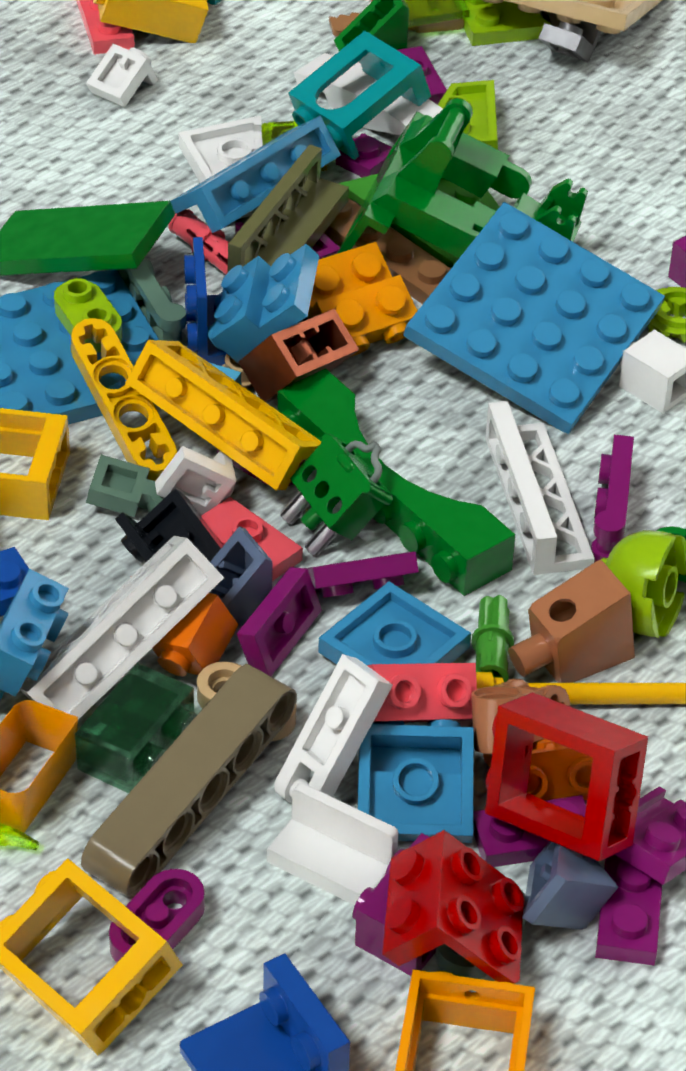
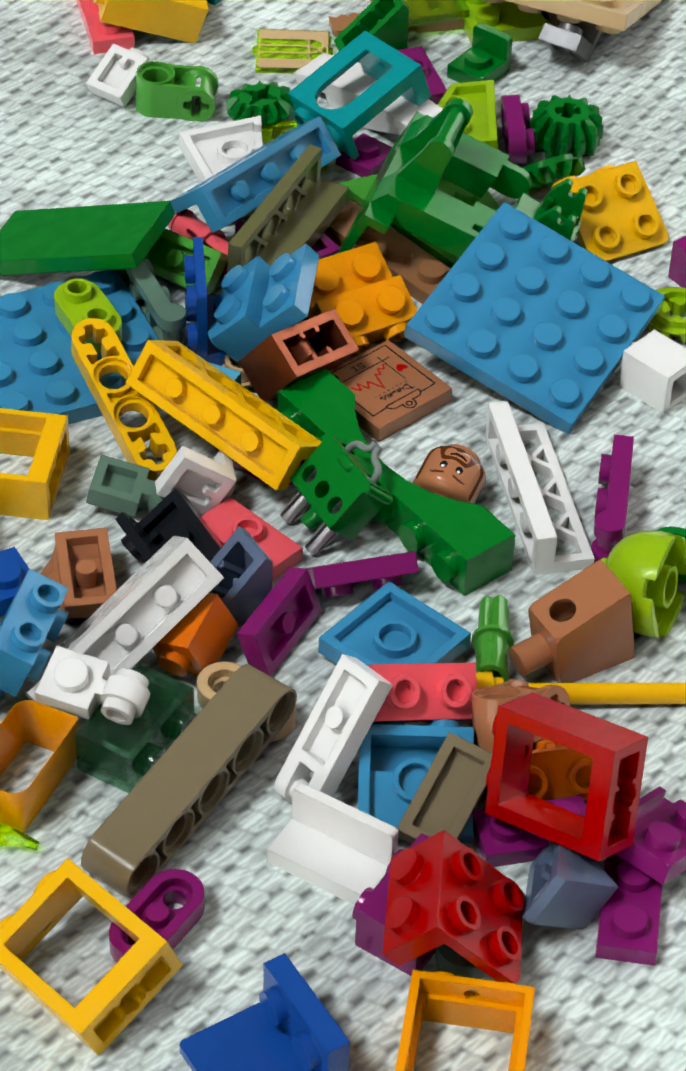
none -> white plate [35,646,150,725]
none -> nougat slope [40,527,117,618]
none -> bright green piece [135,61,219,121]
none -> bright green plate [144,229,228,295]
none -> green gear [226,81,294,127]
none -> piece [252,29,334,74]
none -> nougat tile [329,340,452,442]
none -> dark tan tile [397,732,492,844]
none -> nougat head [412,444,486,504]
none -> green bracket [447,23,512,83]
none -> magenta plate [501,94,535,165]
none -> green gear [523,154,585,191]
none -> green gear [529,95,604,159]
none -> yellow bracket [552,161,669,262]

